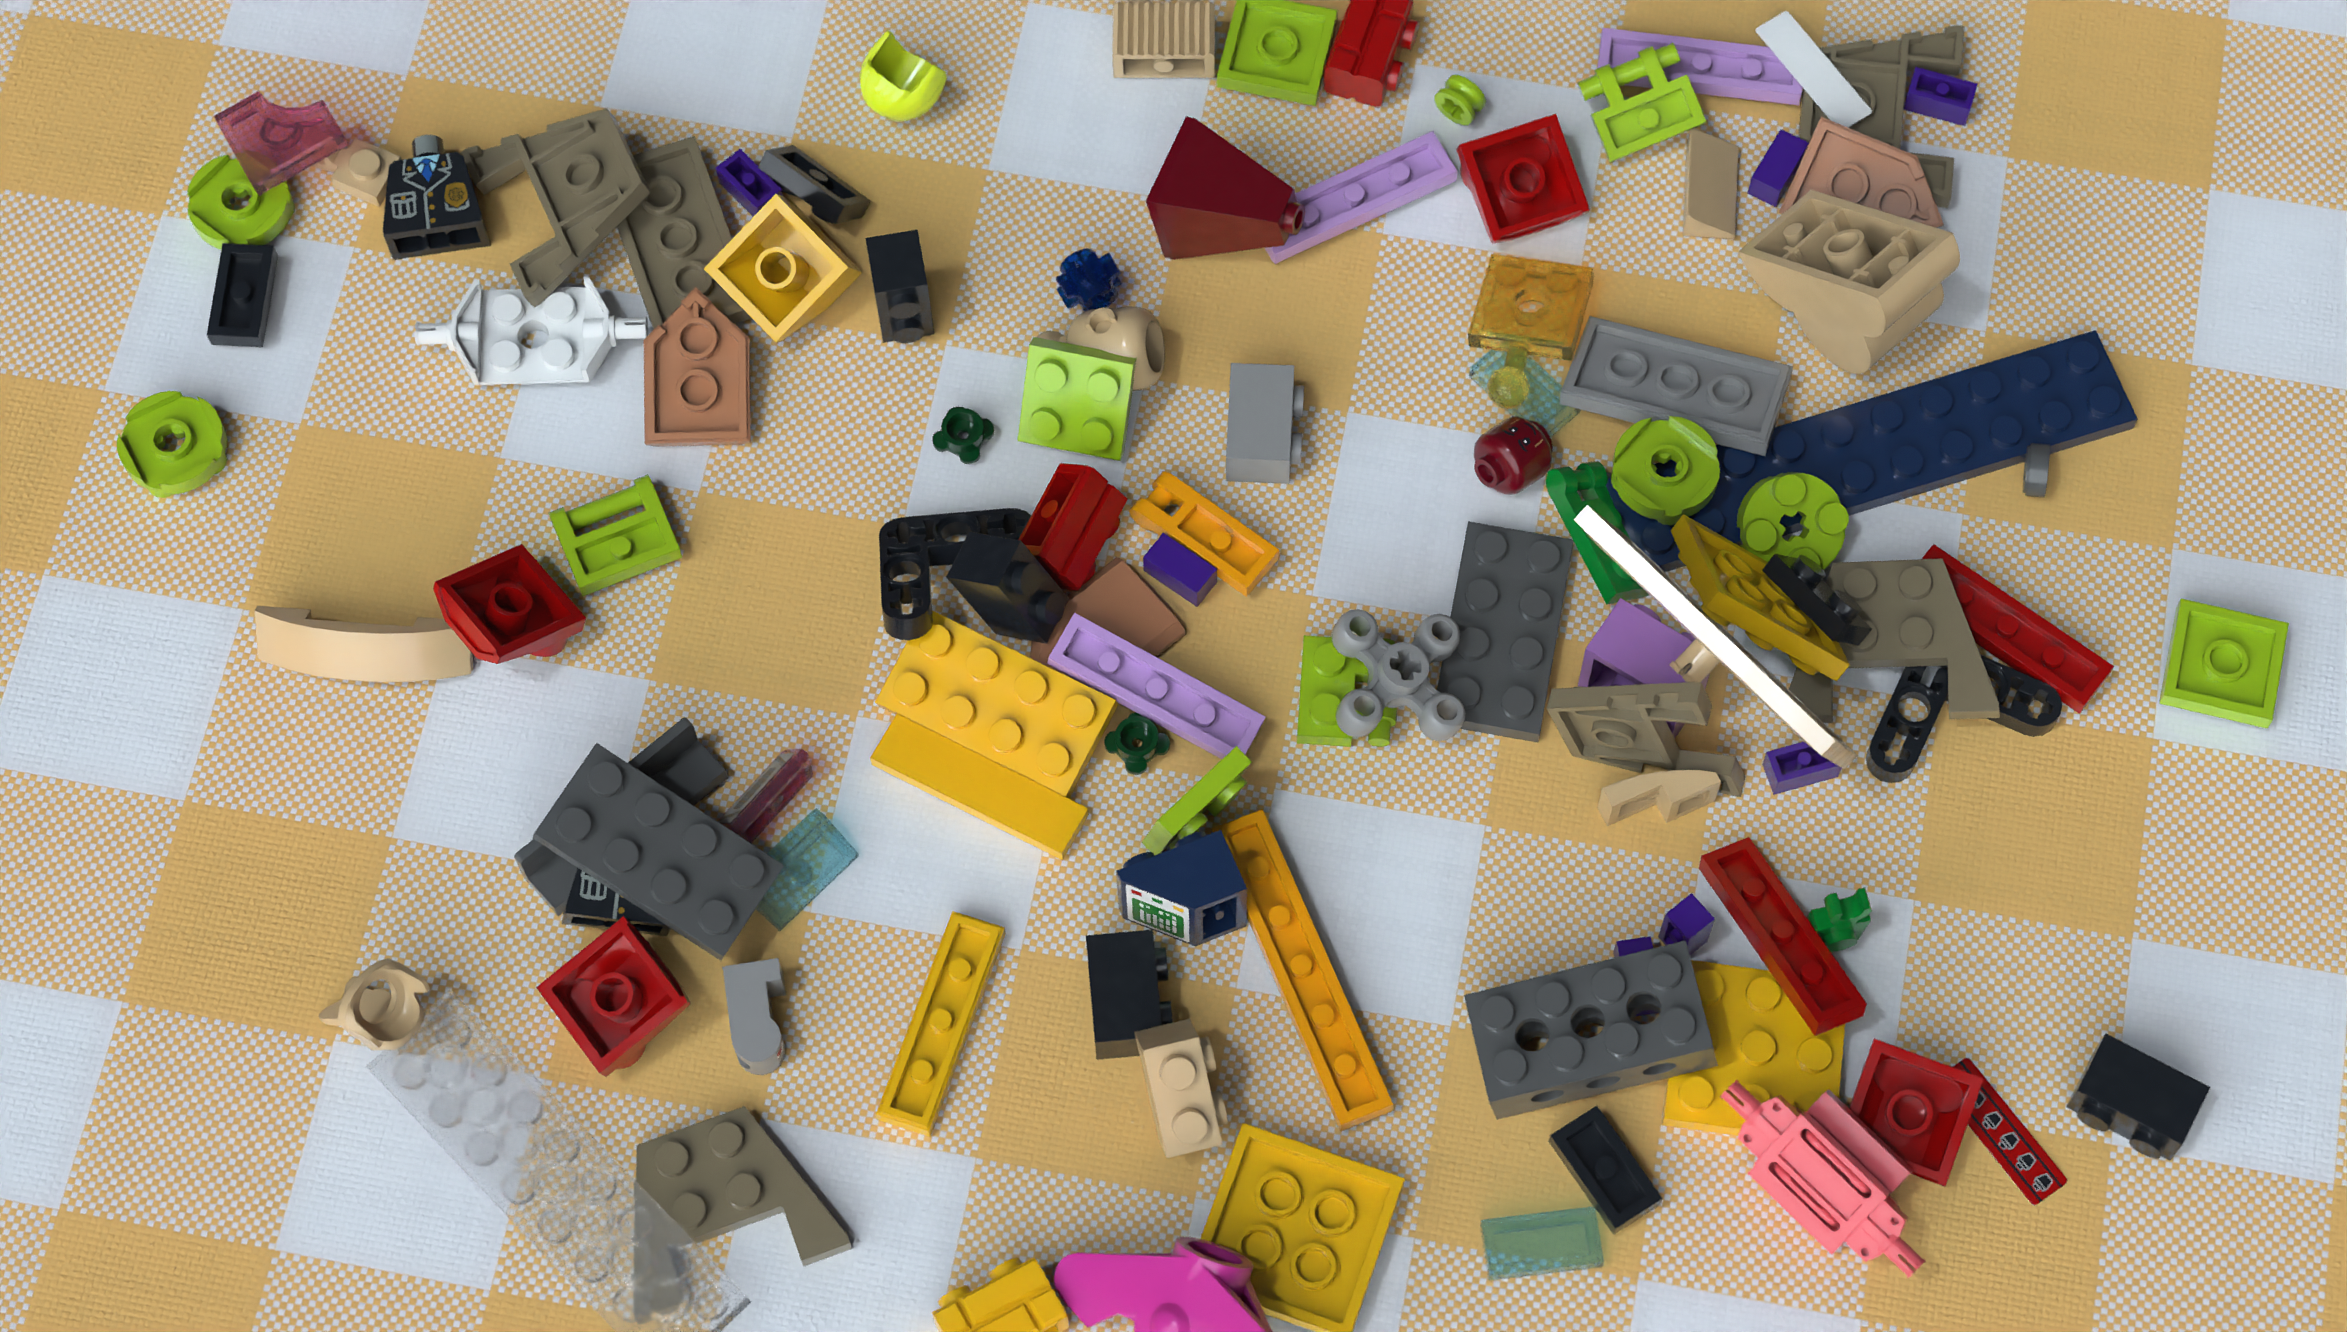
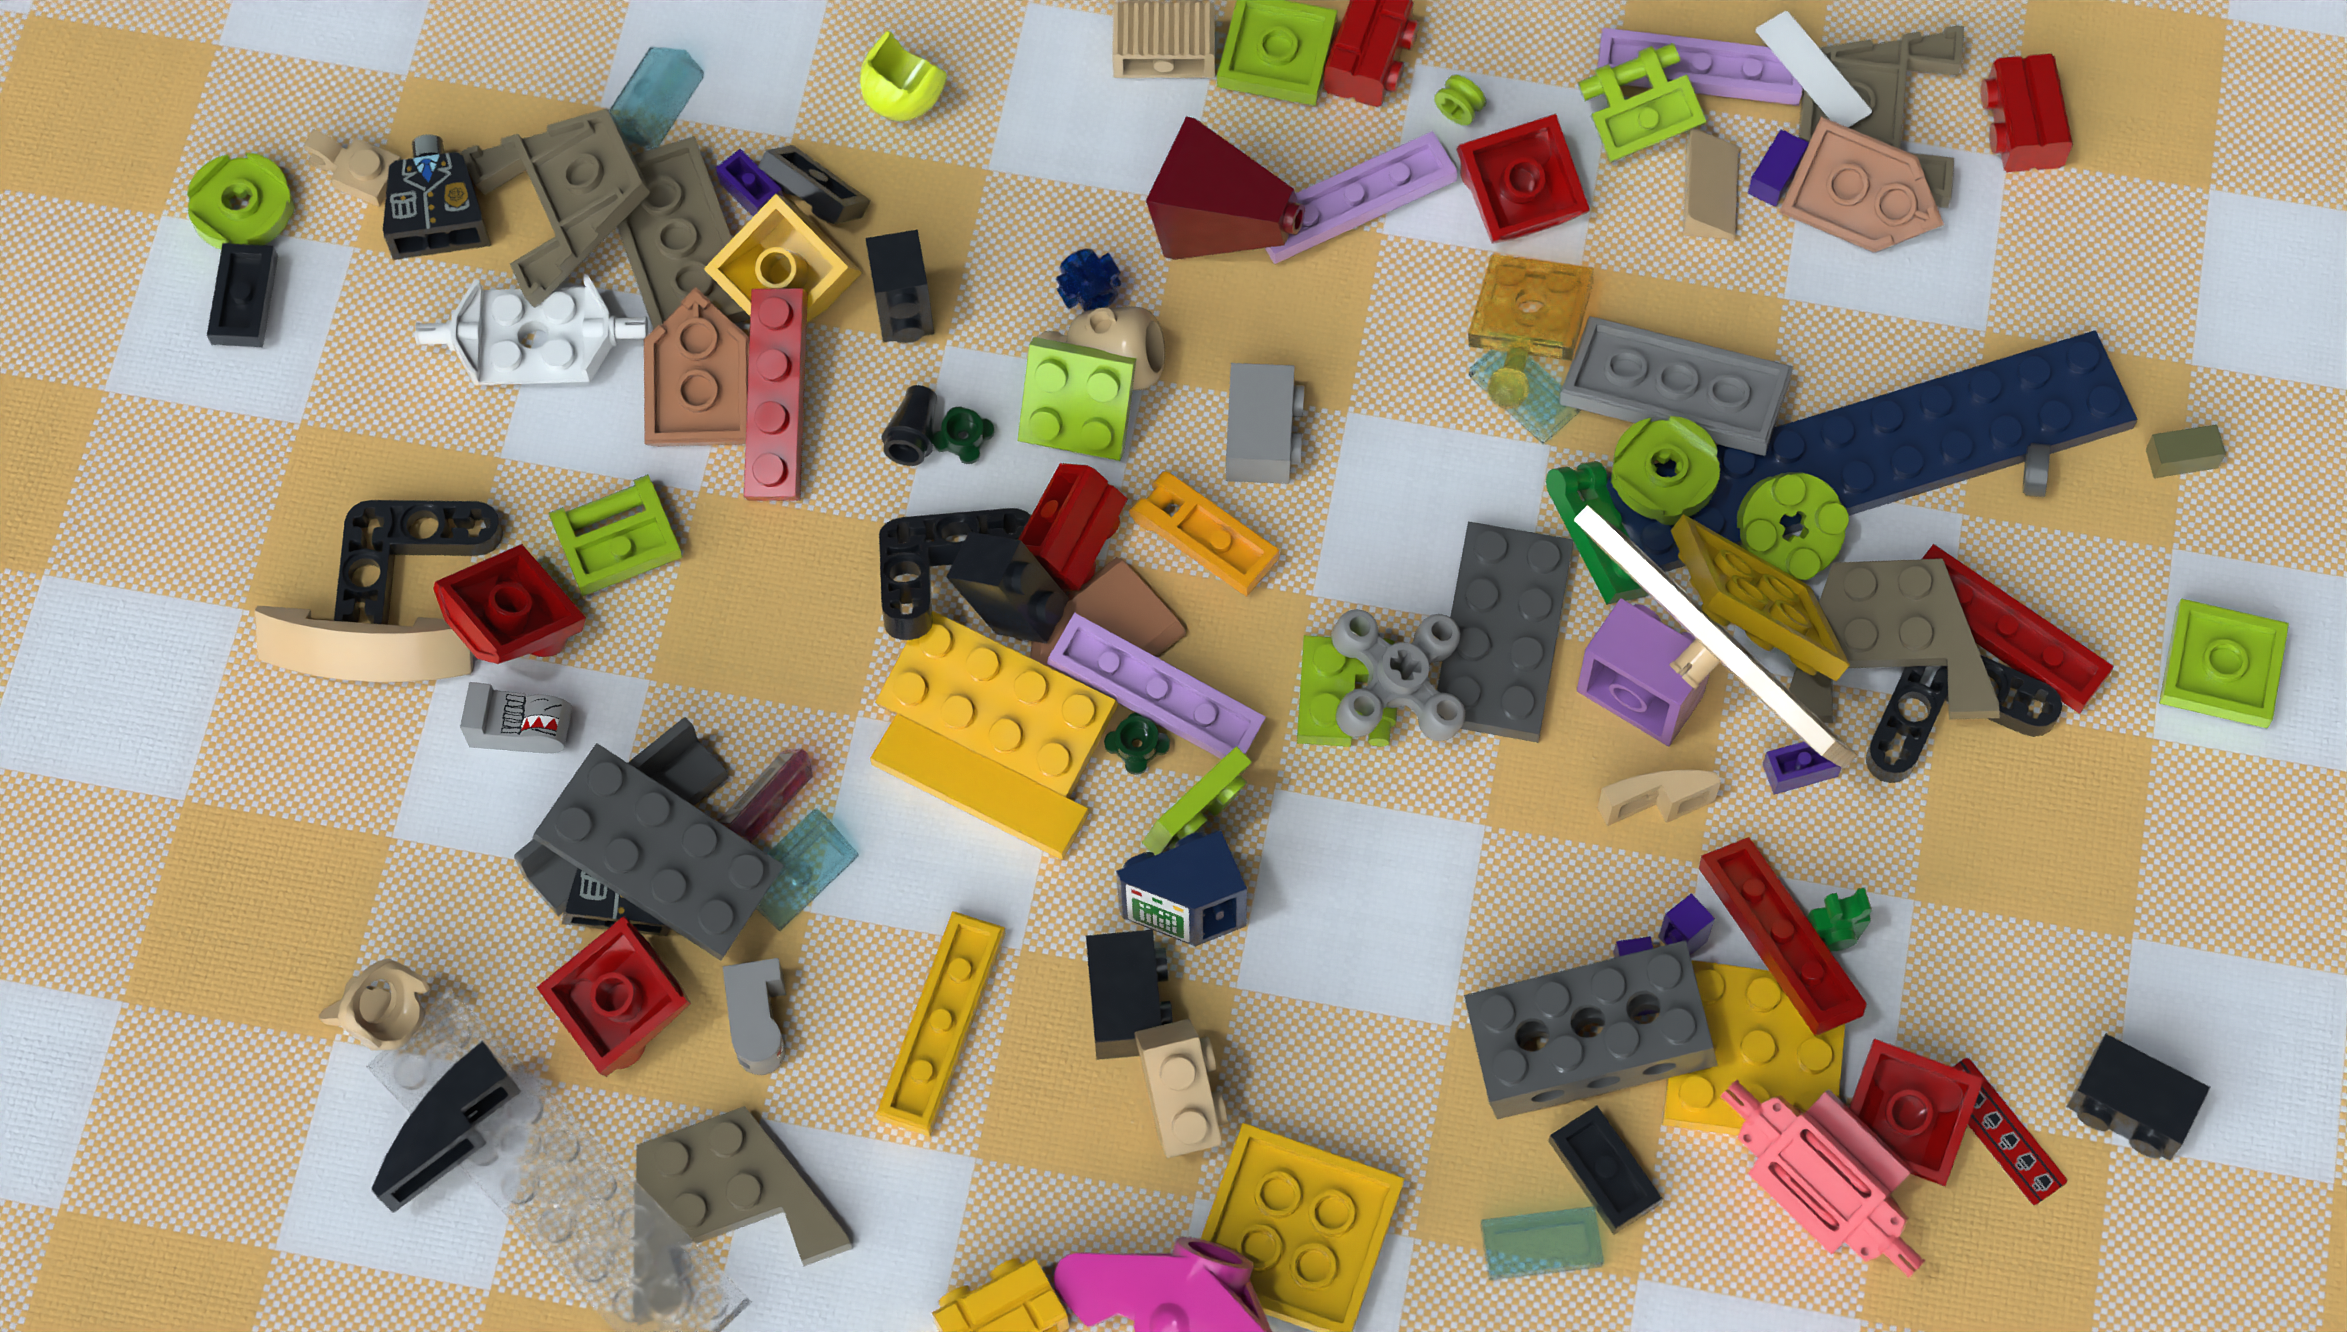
lime plate [117,391,227,498] -> none
clear pink tile [214,91,349,195] -> none
dark purple piece [1143,533,1217,607] -> none
light orange plate [1212,809,1393,1132] -> none
dark red head [1474,416,1553,495] -> none
dark tan wing [1547,682,1745,797] -> none
tan brick [1738,190,1960,374] -> none
black plate [1762,554,1872,645] -> none
dark purple piece [1904,67,1978,126] -> none
none -> black beam [334,500,503,625]
none -> black slope [371,1041,522,1213]
none -> light grey leg [460,682,572,753]
none -> clear light blue slope [609,47,704,149]
none -> plate [744,288,808,501]
none -> black cone [881,385,937,466]
none -> red brick [1981,53,2073,173]
none -> olive piece [2146,424,2226,478]

